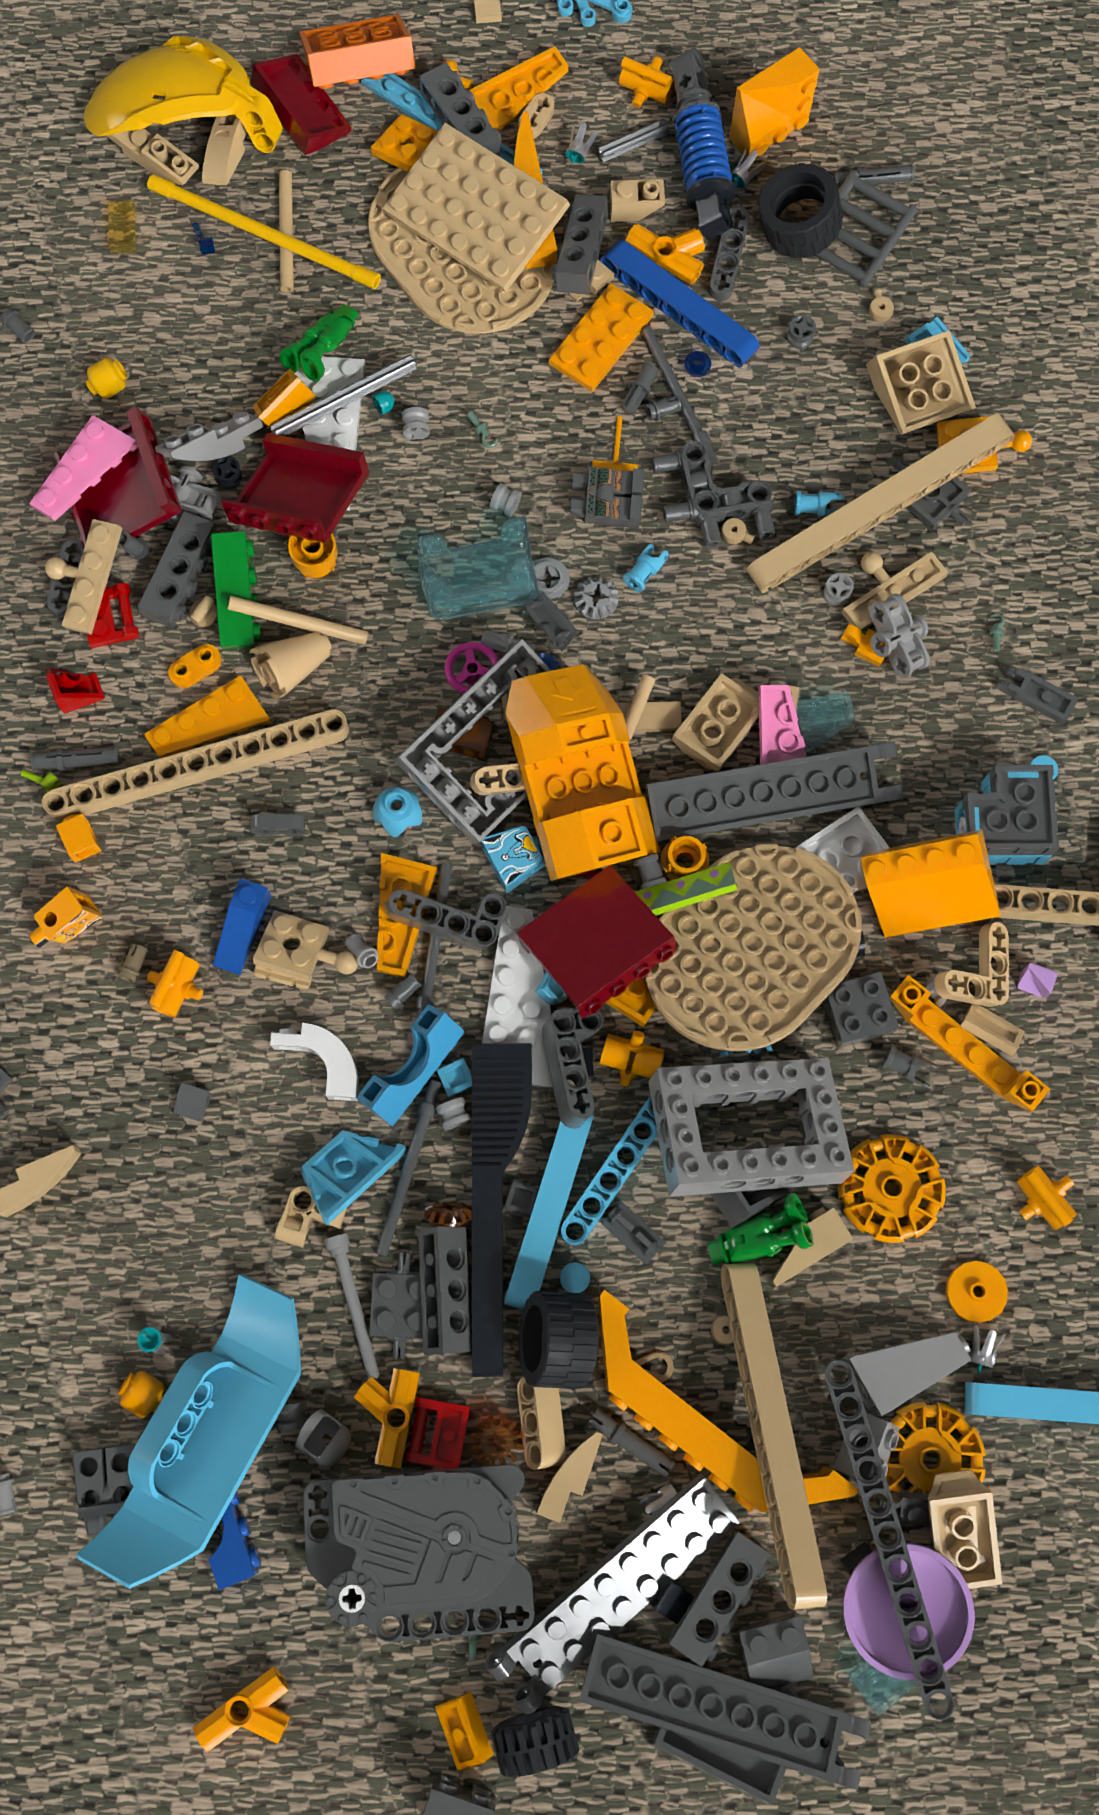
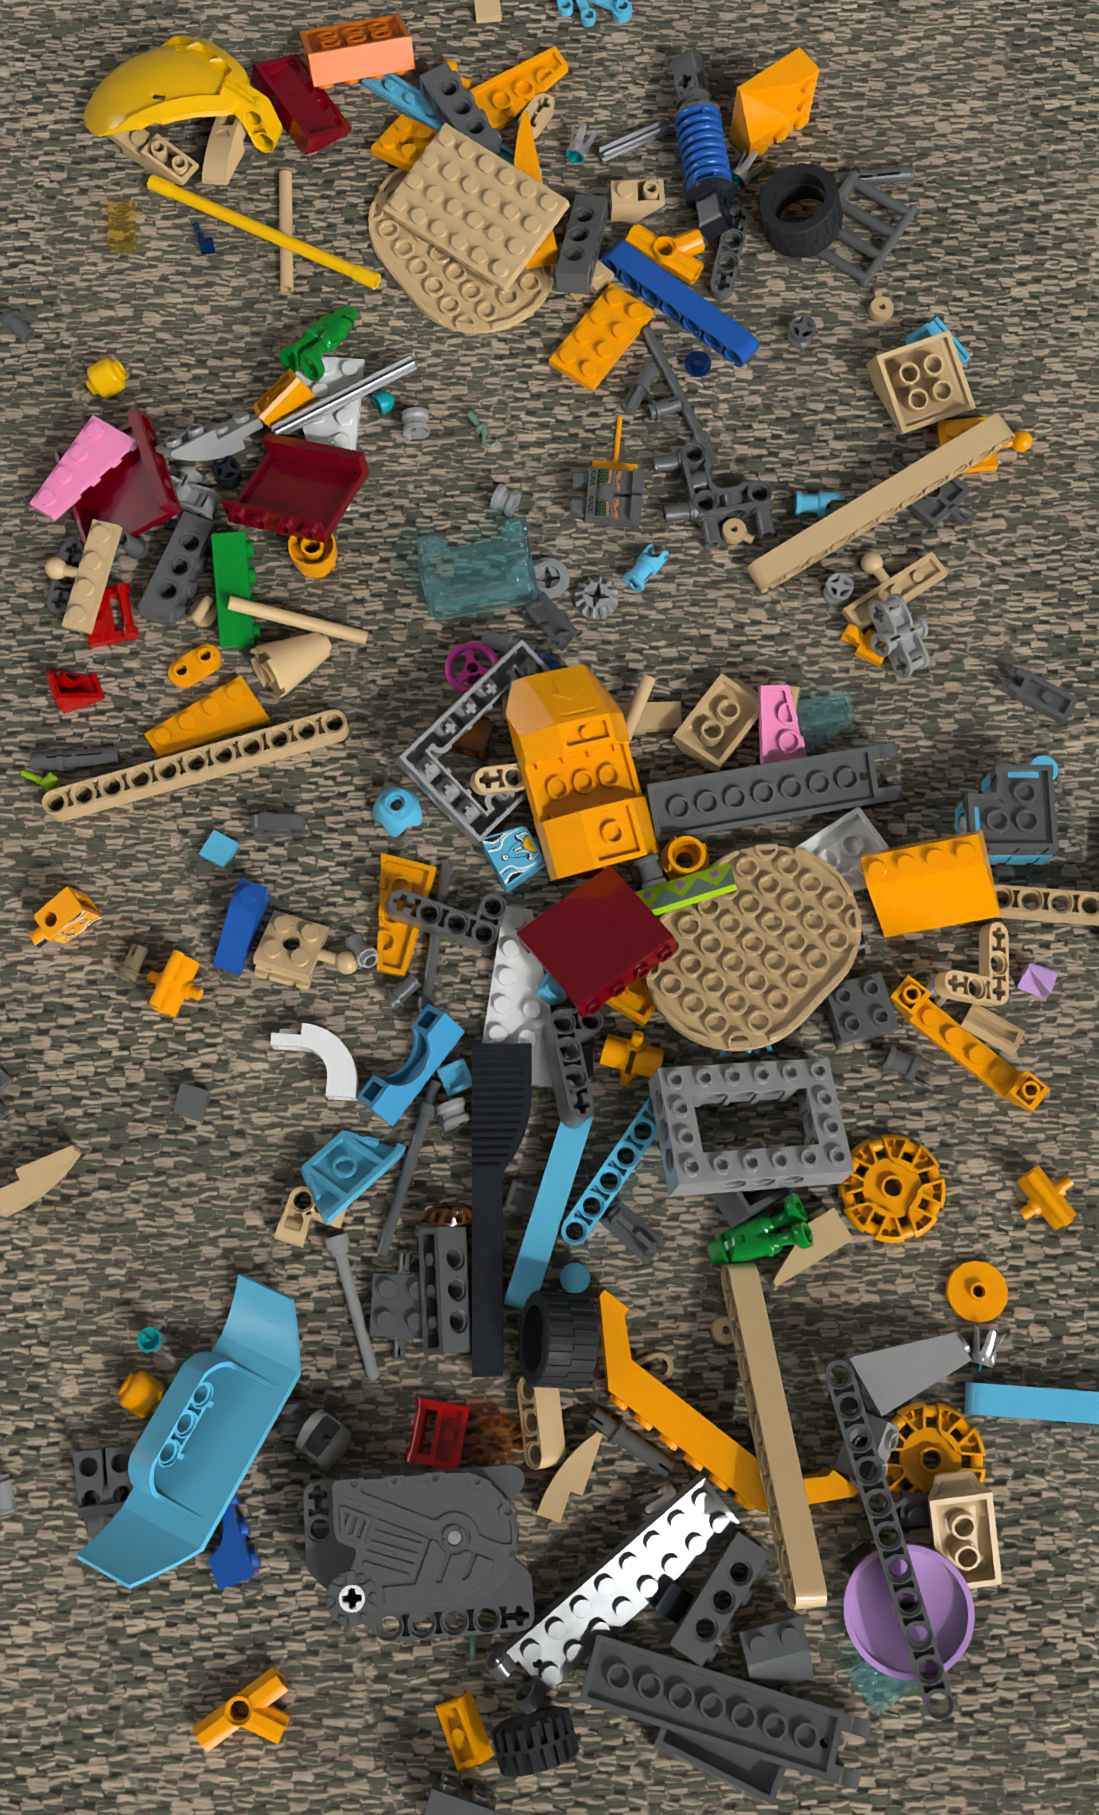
light orange brick [56,813,102,863] -> none
light orange piece [354,1368,420,1469] -> none
light orange pin [619,56,675,108] -> none
sand green hand [989,613,1005,652] -> none
none -> medium azure tile [199,830,240,870]

